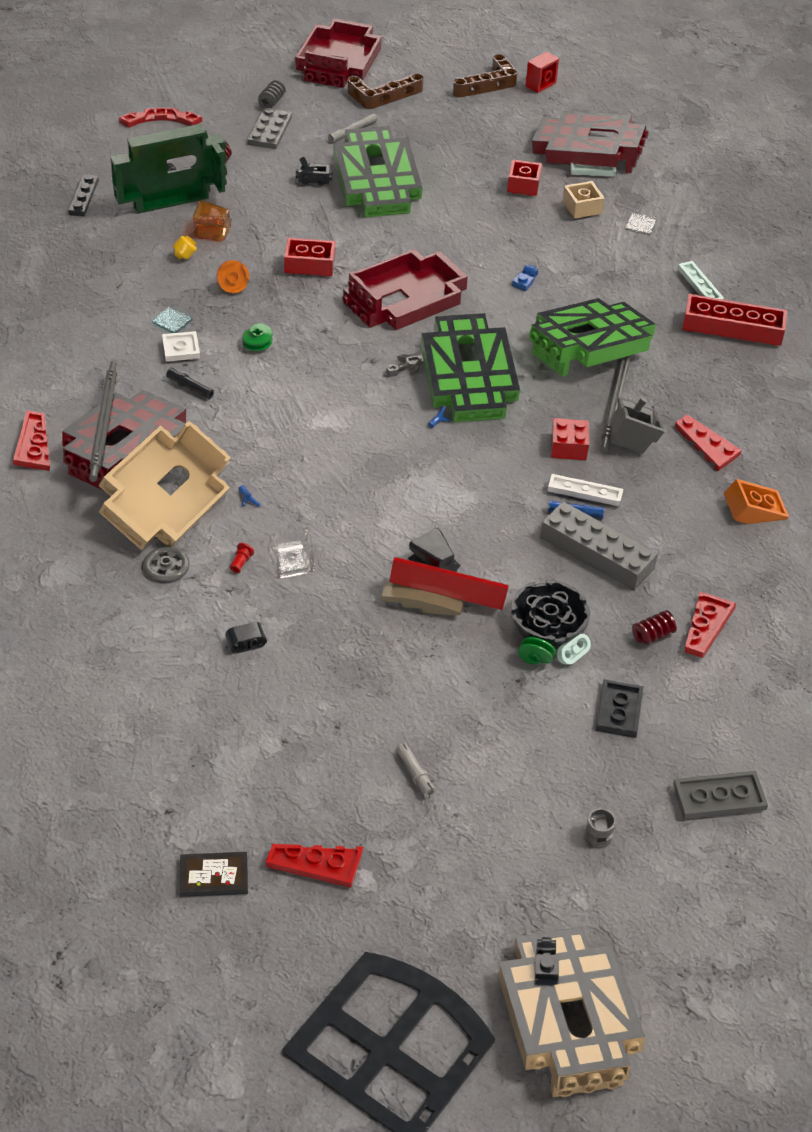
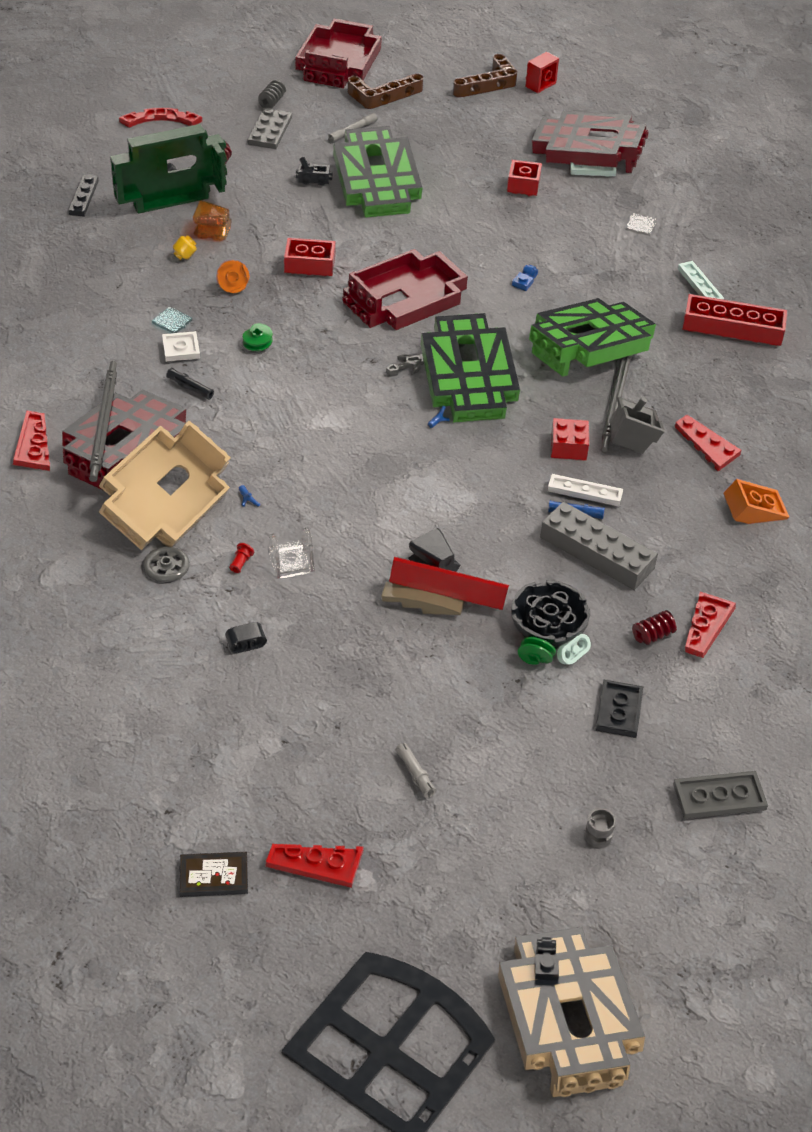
tan brick [562,181,605,219] -> none

